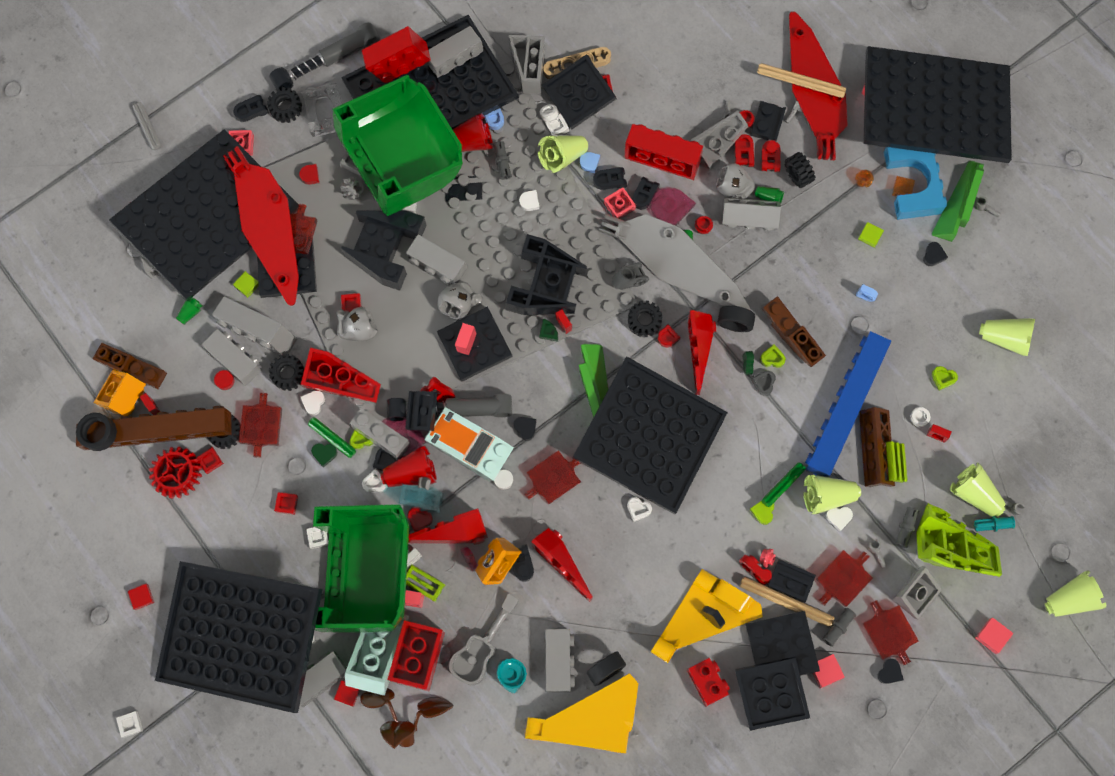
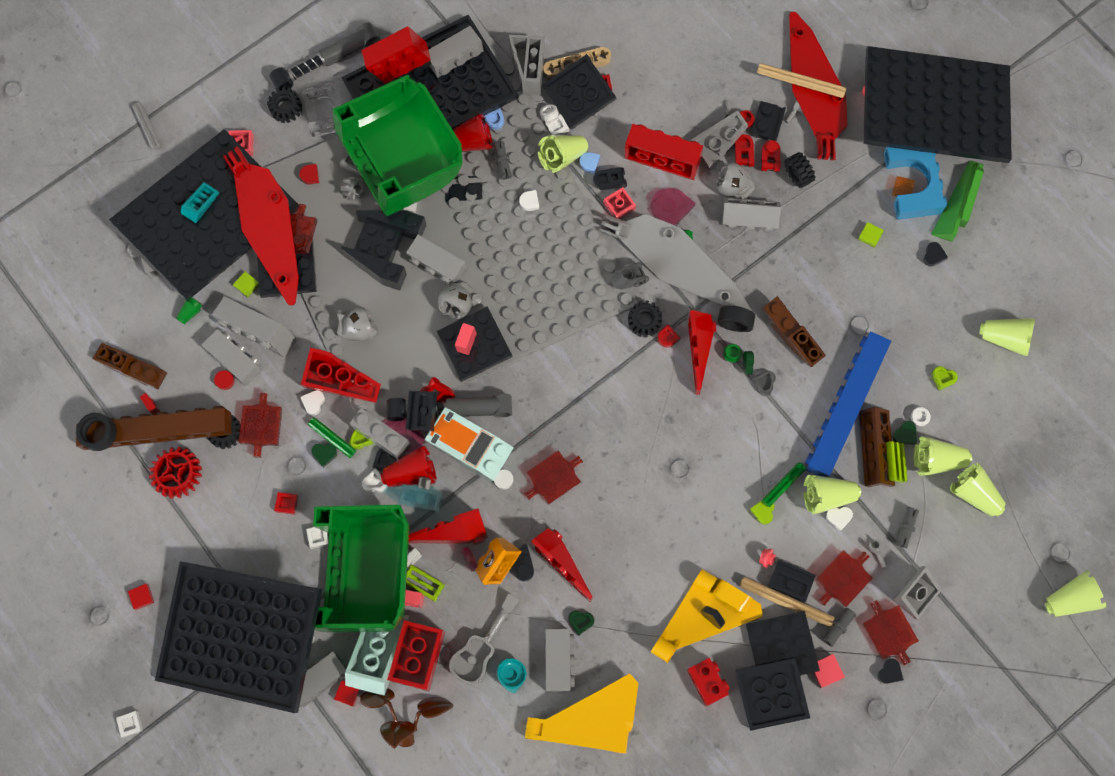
light orange slope [93,370,146,416] -> none
red tile [196,447,224,474] -> none
black plate [233,95,268,122] -> none
black tyre [269,354,305,391] -> none
red tile [341,293,361,312] -> none
red tile [407,507,433,532] -> none
black wedge [506,234,587,315] -> none
black tile [513,417,537,441] -> none
dark green tile [539,319,558,342] -> none
red tile [555,309,572,334] -> none
black plate [572,356,728,515] -> none
bright green wedge [579,344,608,417] -> none
black tyre [586,651,626,686] -> none
white tile [627,497,652,522] -> none
black plate [632,176,660,210] -> none
red plate [694,216,713,234] -> none
red plate [739,555,772,585] -> none
green cone [755,186,784,203] -> none
lime tile [760,344,786,368] -> none
clear orange plate [855,170,874,187] -> none
light blue tile [856,284,878,302] -> none
lime wedge [916,503,1002,577] -> none
red tile [926,424,952,443] -> none
teal axle [974,516,1015,532] -> none
coral piece [975,617,1013,654] -> none
light grey hand [976,196,1001,217] -> none
light grey hand [1003,499,1025,515] -> none
none -> teal slope [181,182,219,223]
none -> dark green tile [569,611,594,636]
none -> green plate [723,344,742,363]
none -> dark green tile [893,421,917,445]
none -> yellowish green cone [913,436,972,476]

